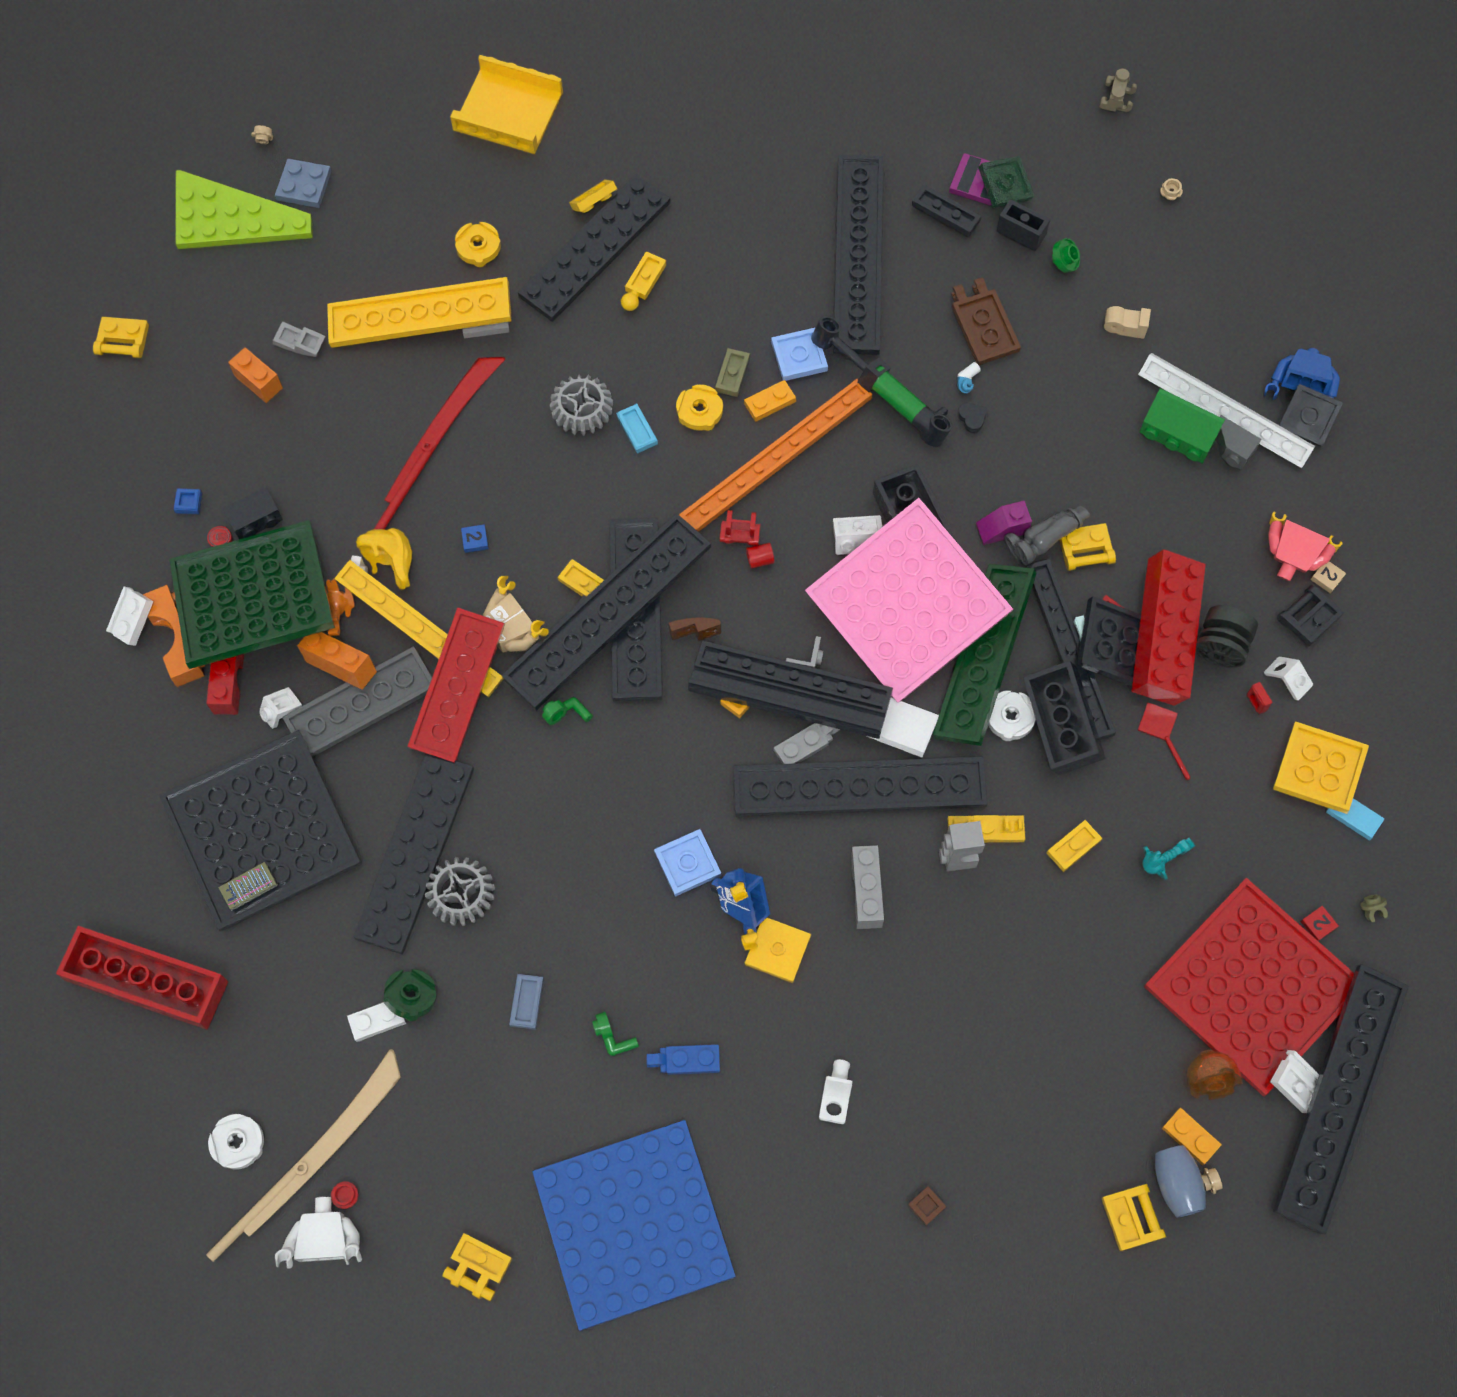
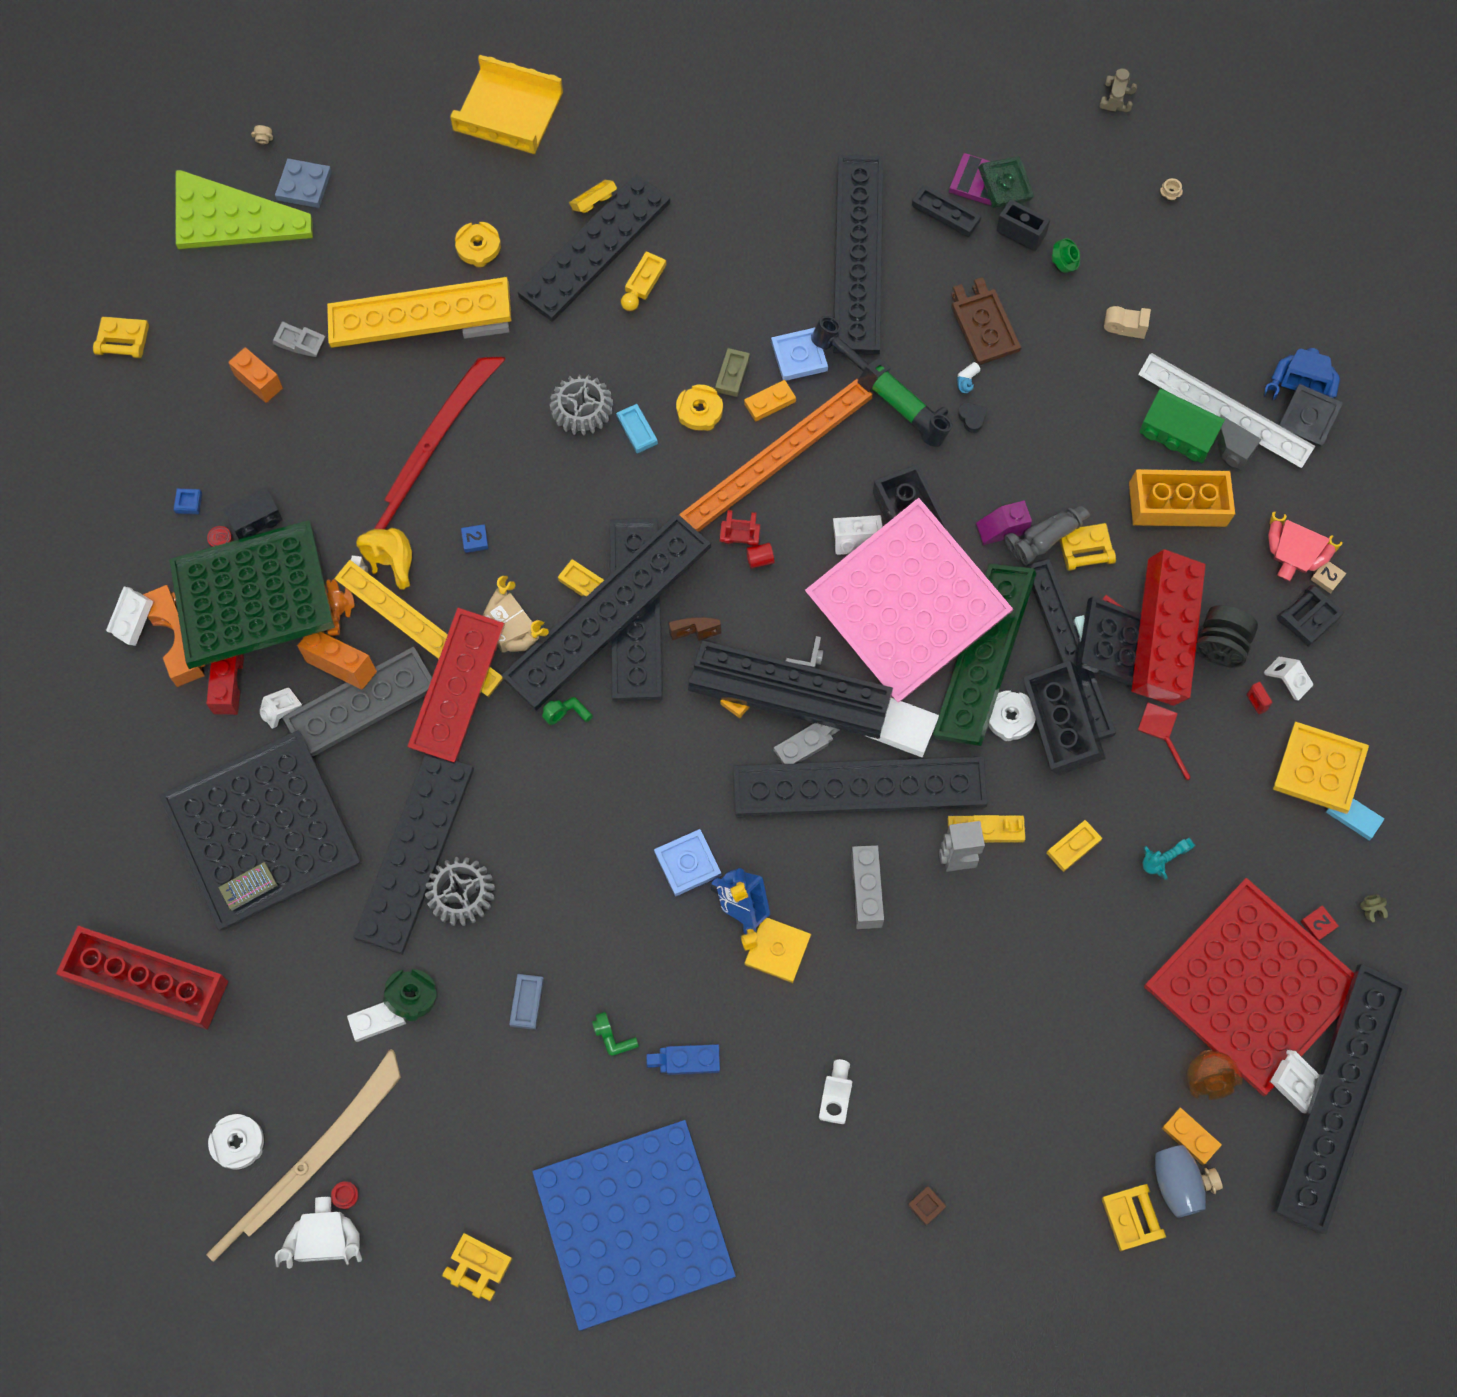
none -> light orange brick [1129,469,1235,527]

